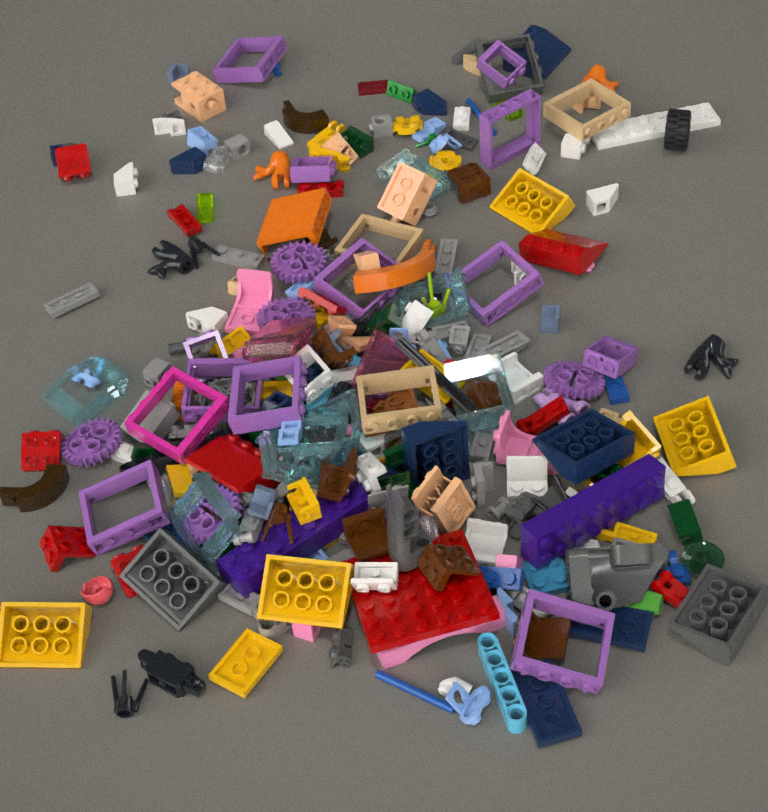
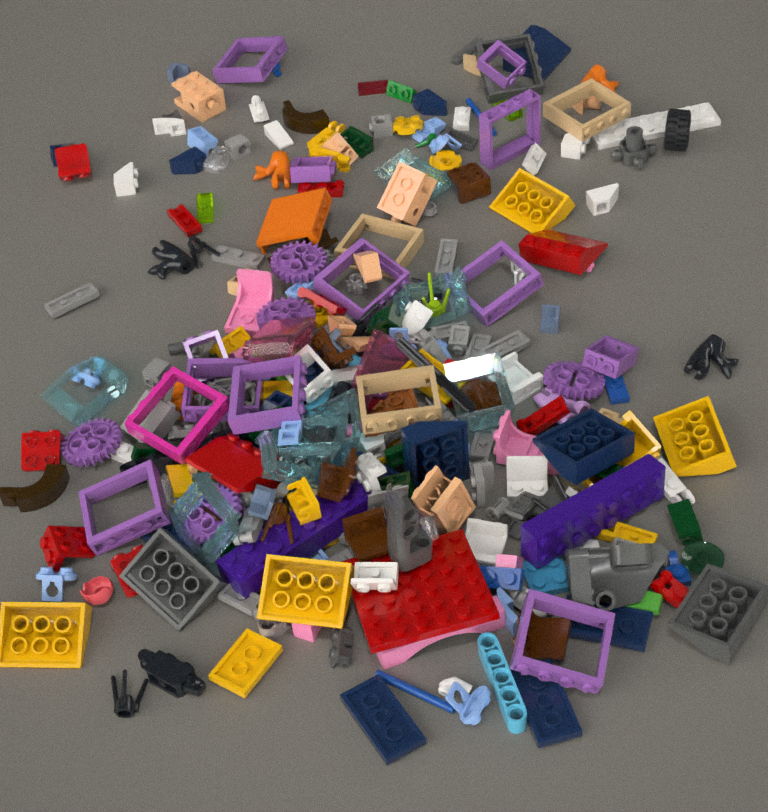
white slope [186,307,228,335] -> none
orange arch [353,239,436,294] -> none
reddish brown bracket [417,544,480,591] -> none
none -> light blue bracket [36,566,77,602]
none -> white hinge [249,95,270,123]
none -> dark blue plate [340,674,426,765]
none -> dark grey piece [610,126,657,168]

